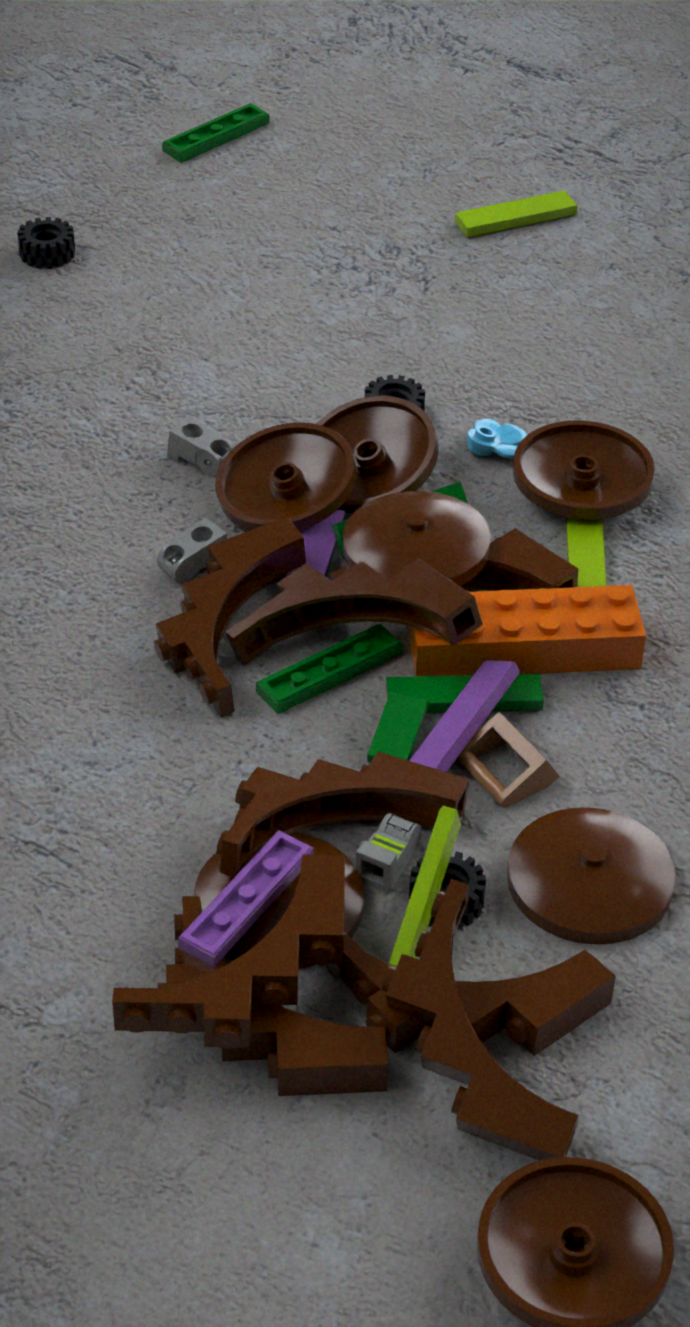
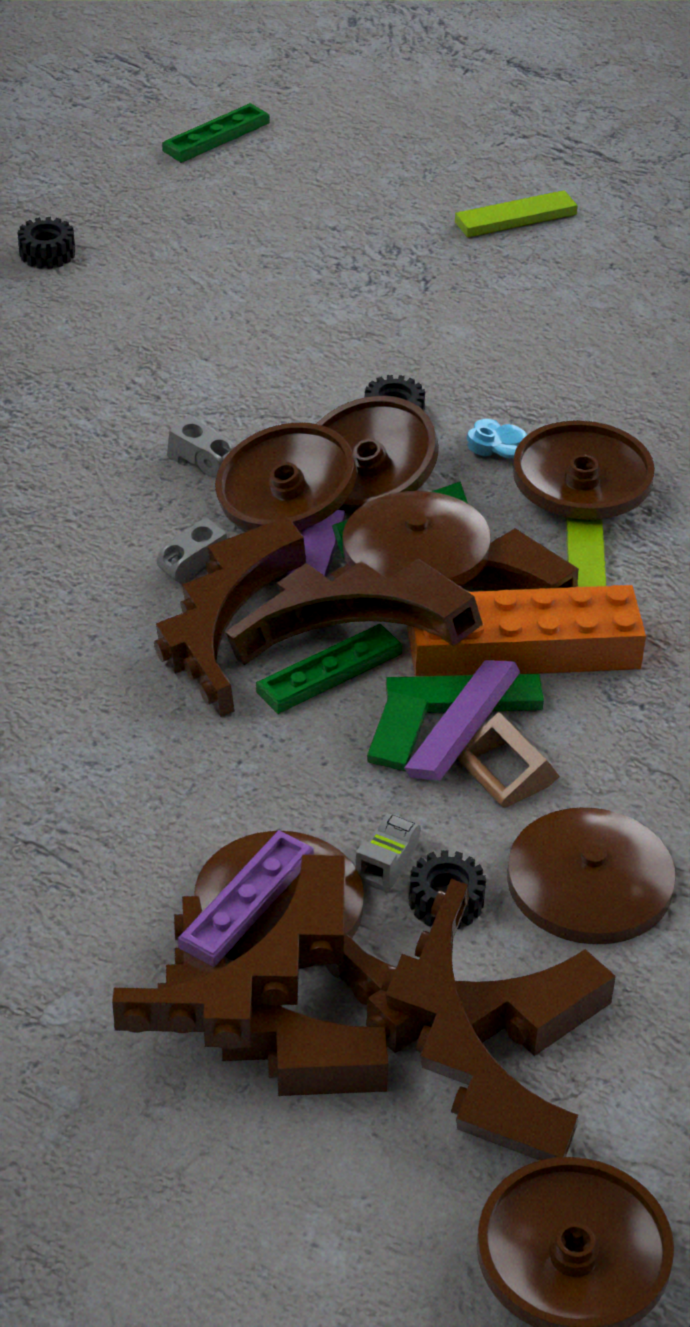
reddish brown arch [217,751,469,877] -> none
lime tile [389,806,461,967] -> none

